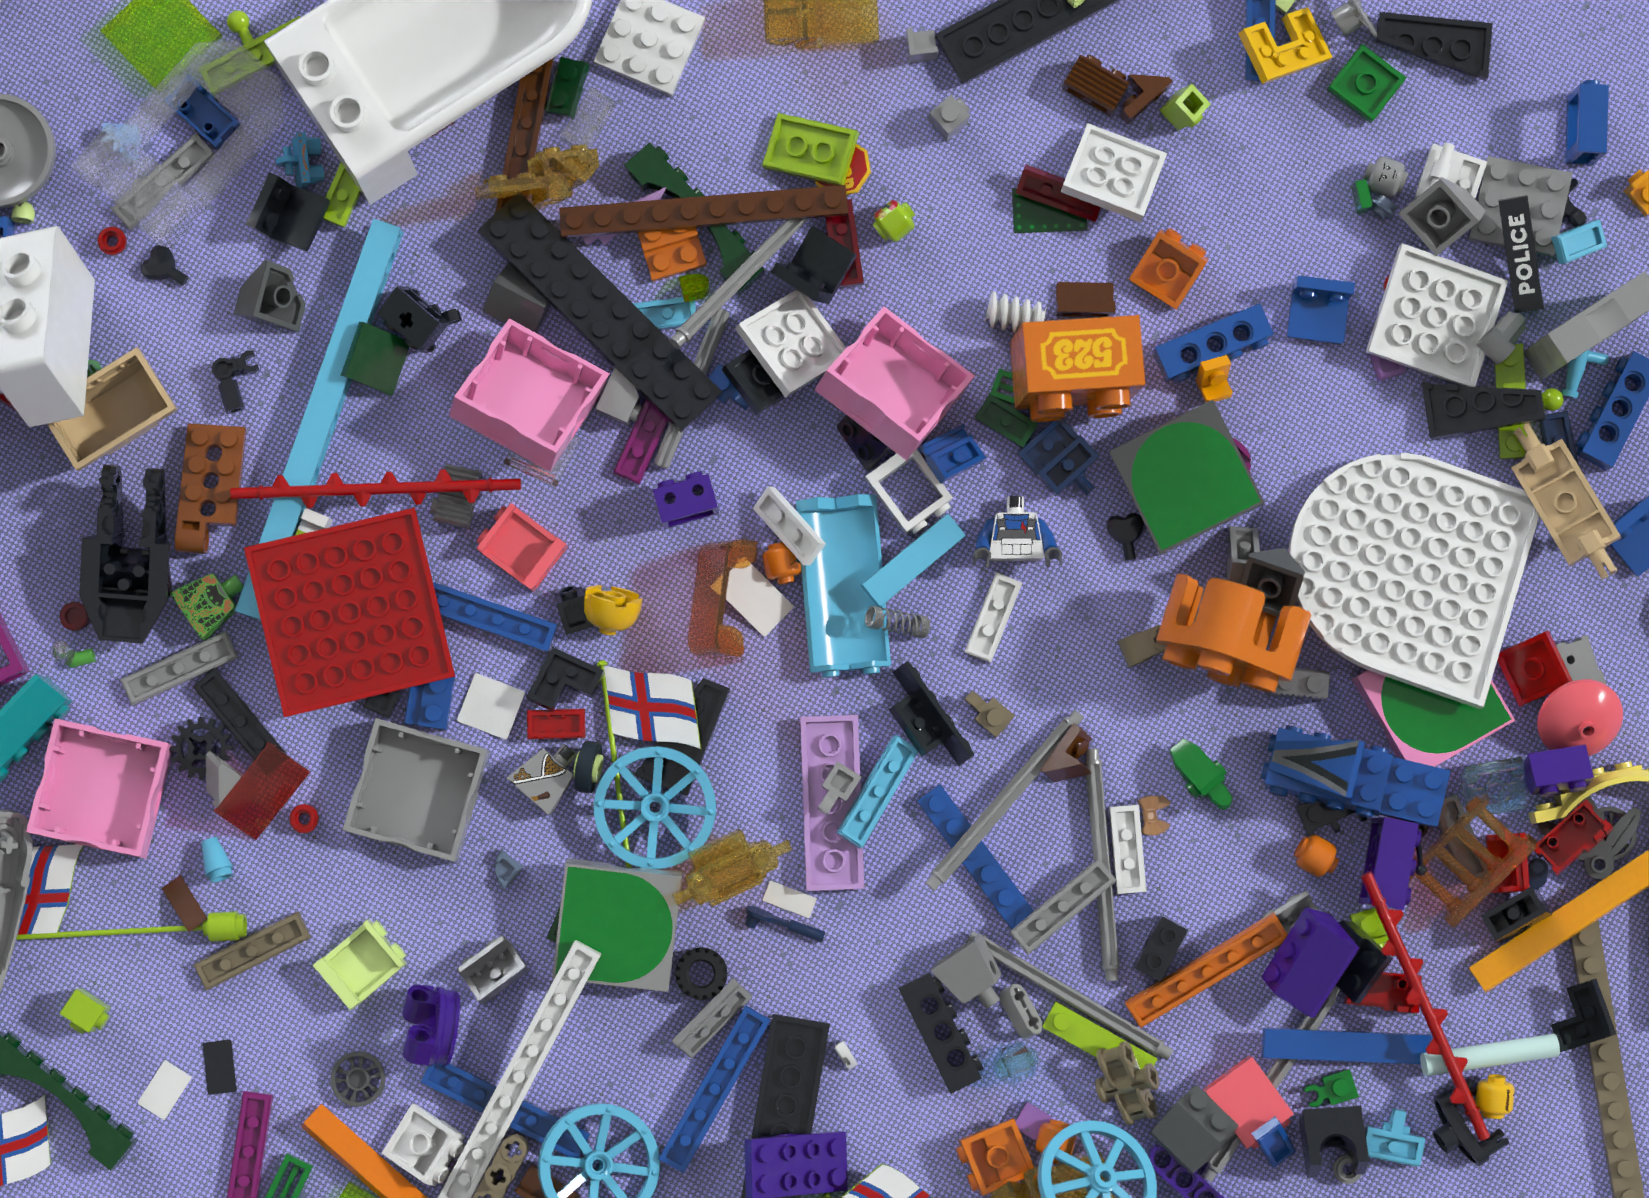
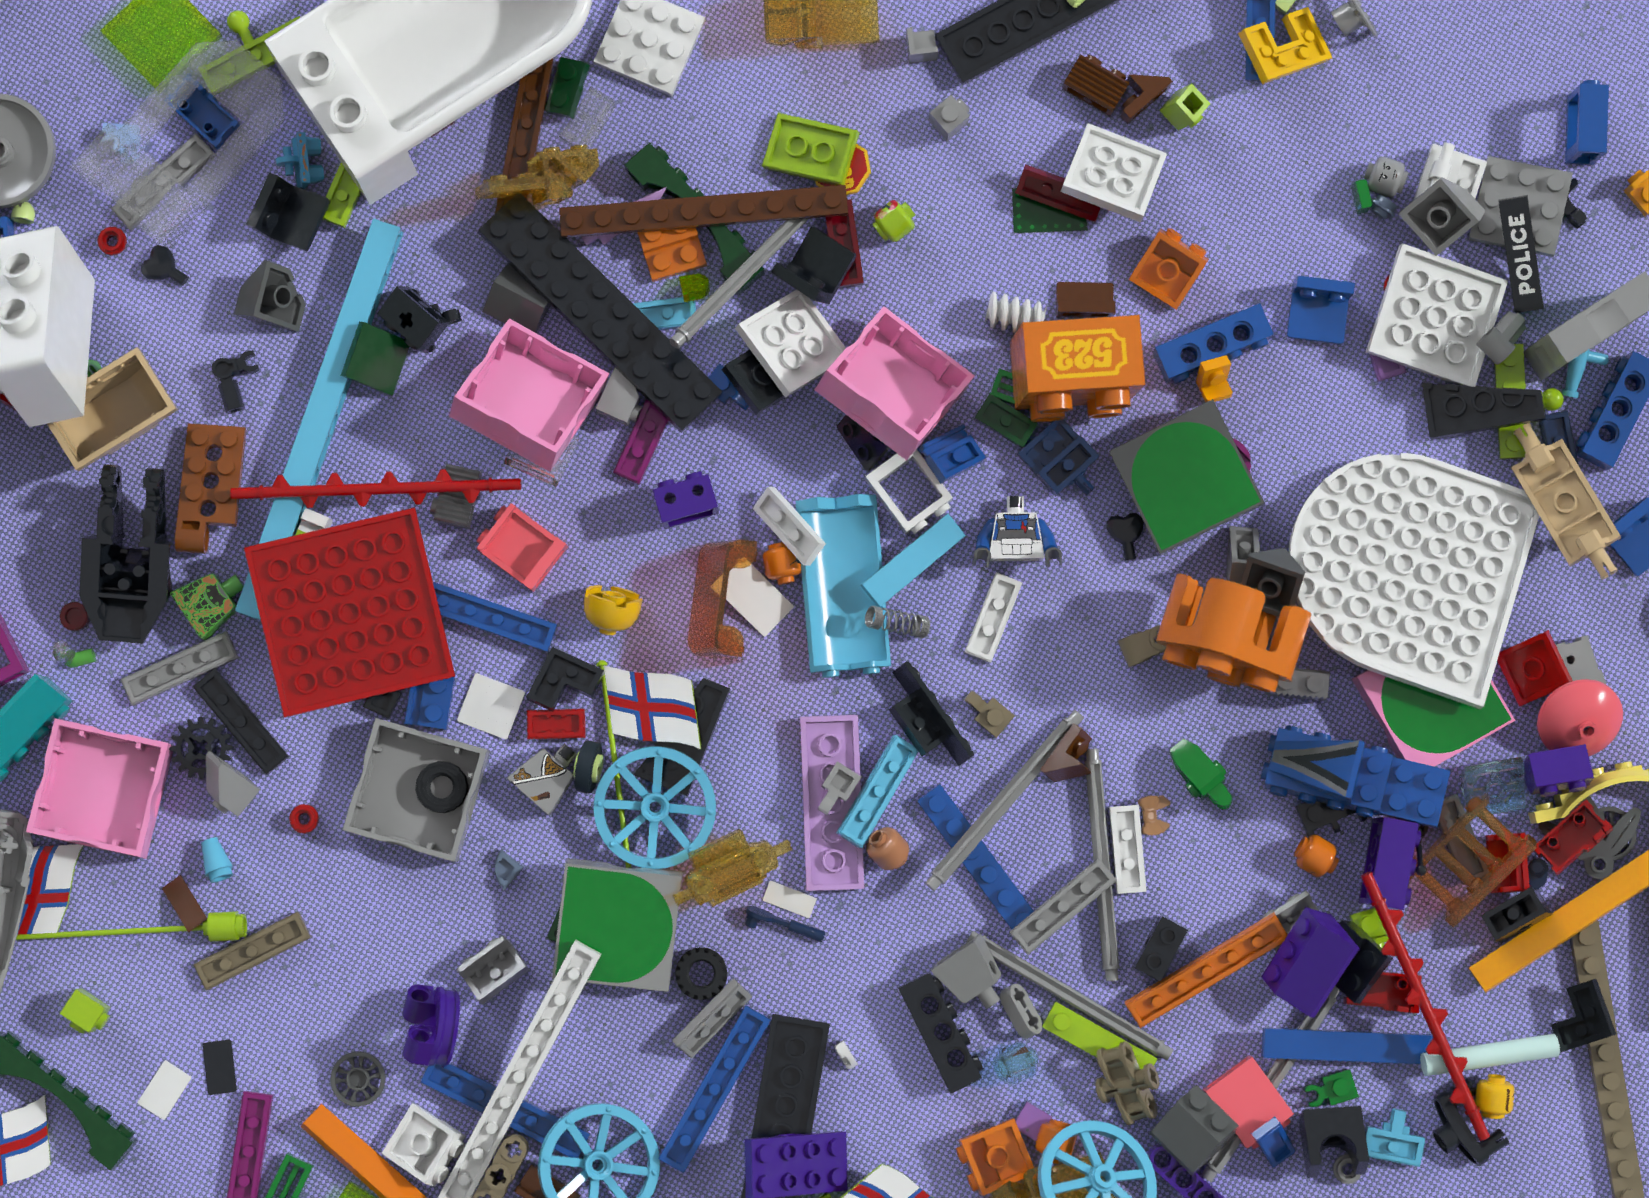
clear red piece [213,742,310,840] -> none
yellowish green panel [313,919,407,1010] -> none
black bracket [554,586,594,635] -> none
light grey axle [654,309,729,469] -> none
green plate [1326,44,1407,124] -> none
black wing [1376,12,1493,81] -> none
medium azure tile [1551,219,1607,264] -> none
none -> black tyre [415,761,468,813]
none -> nougat head [866,827,909,870]

